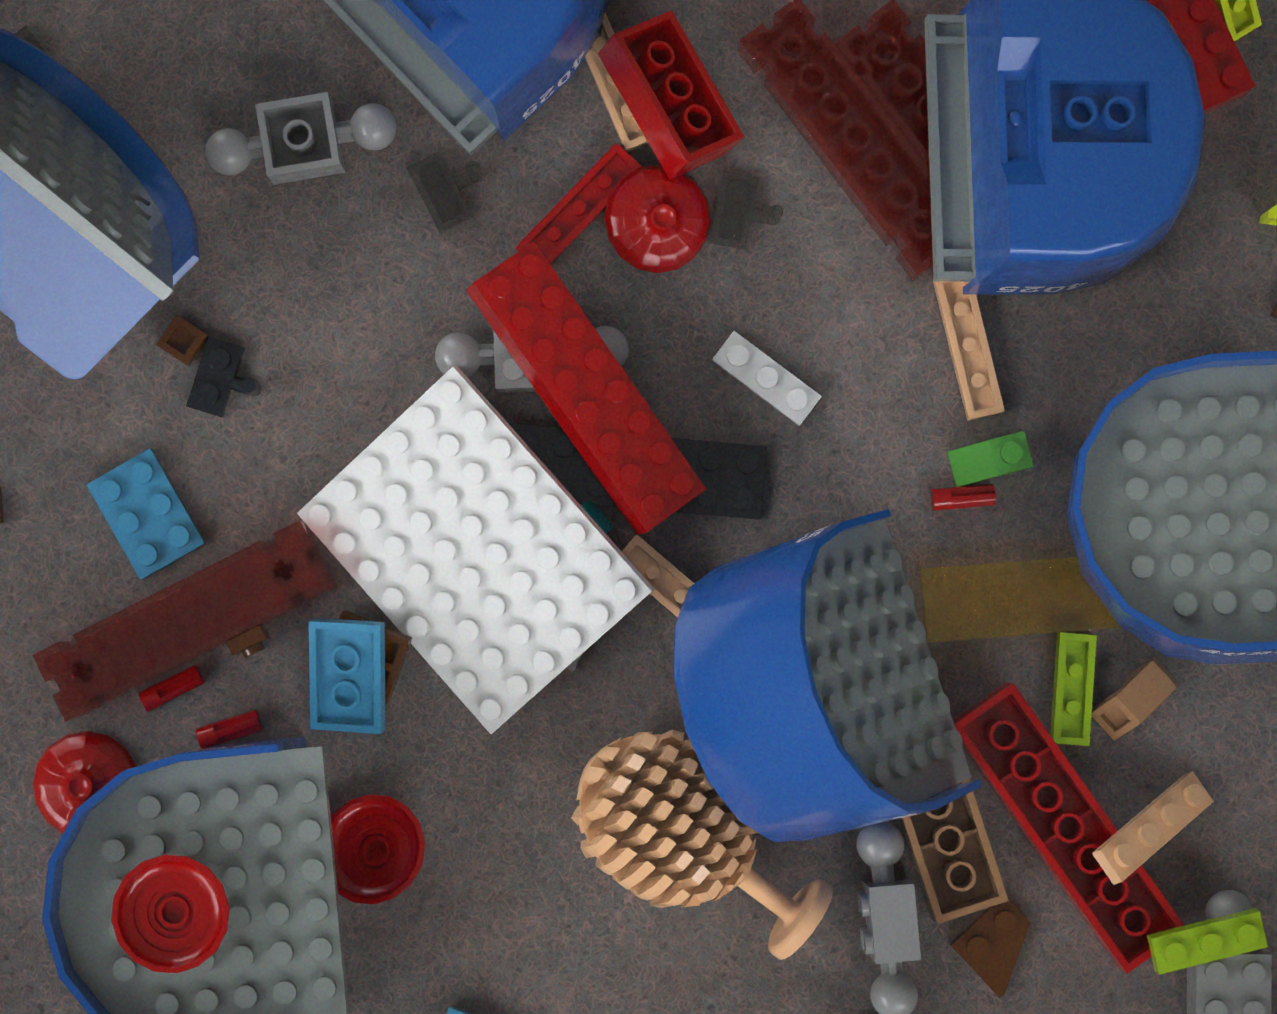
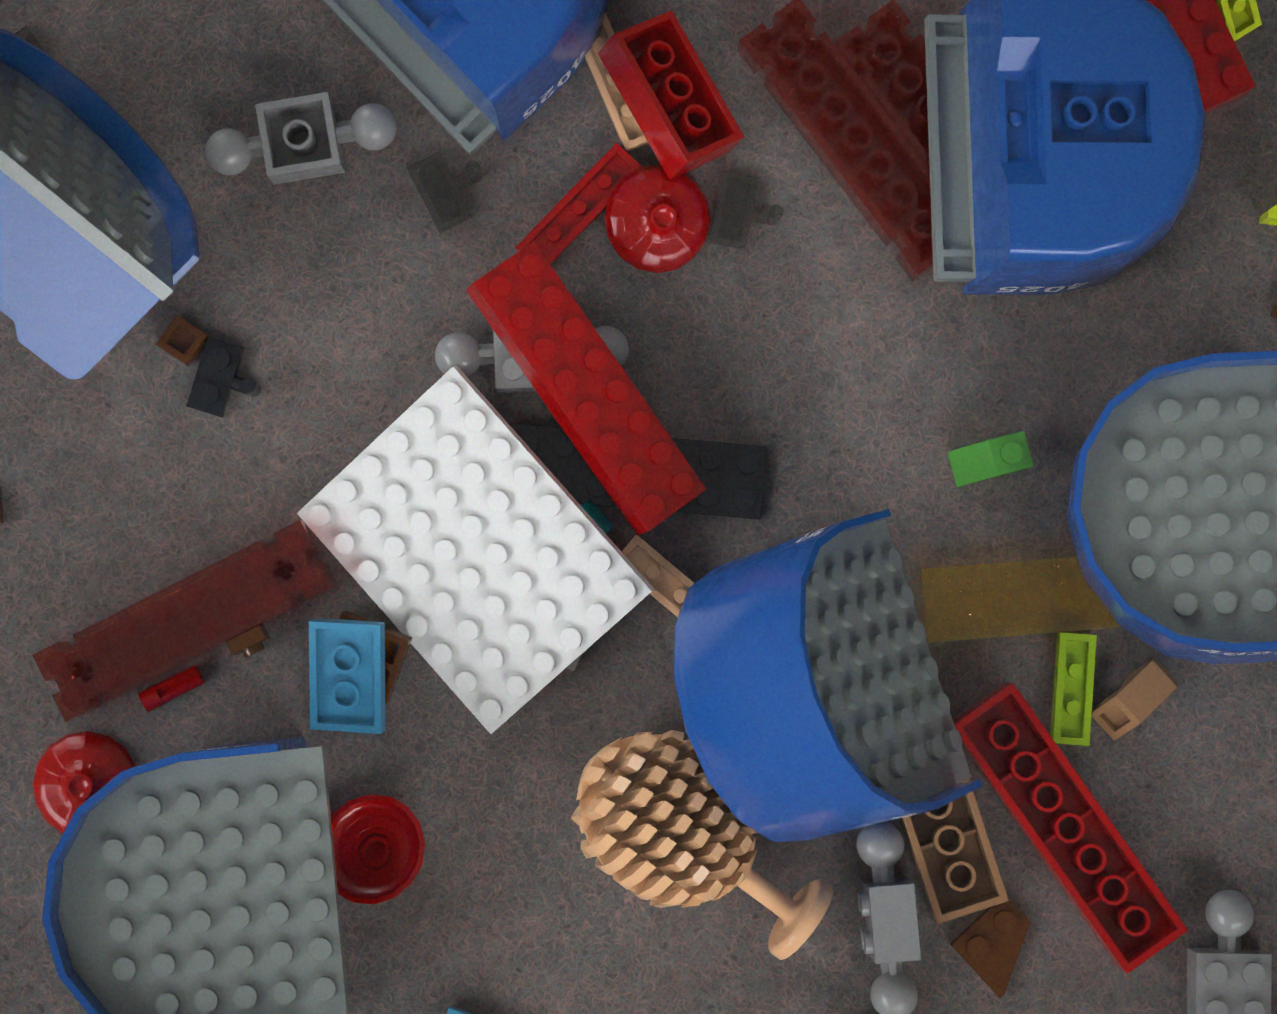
dark azure plate [86,448,206,580] -> none
red hat [111,854,230,974] -> none
red piece [196,709,263,749] -> none
white plate [712,331,822,426] -> none
red piece [931,484,996,511] -> none
light nougat plate [933,281,1005,421] -> none
light nougat plate [1092,771,1214,885] -> none
lime plate [1147,908,1268,975] -> none

